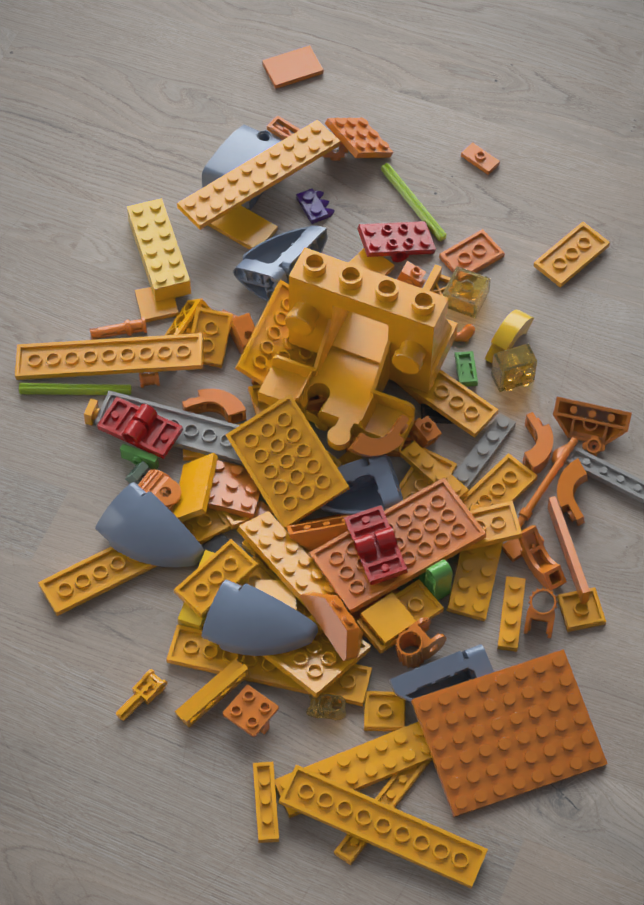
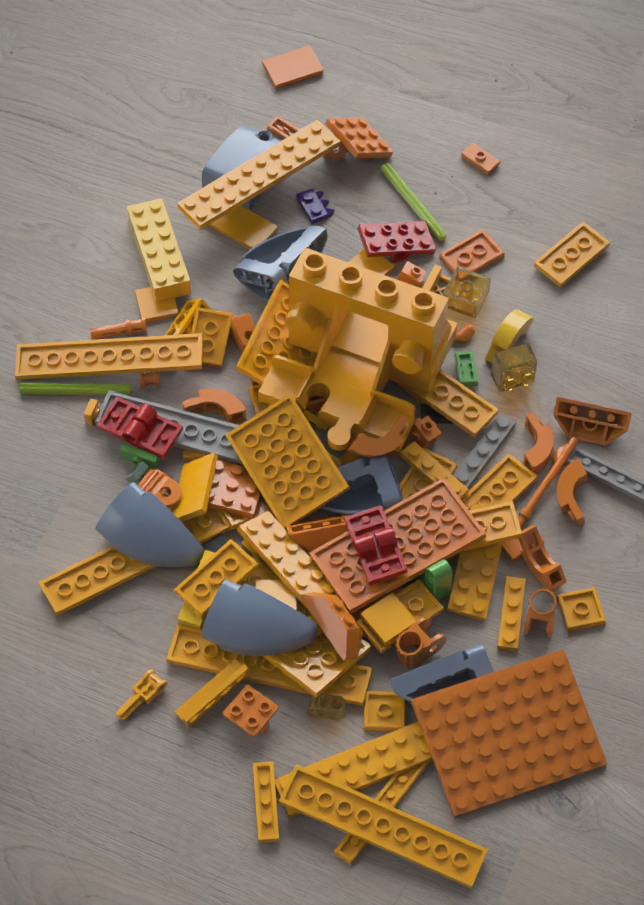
orange tile [547,496,590,604] -> none
orange plate [582,435,605,456] -> none

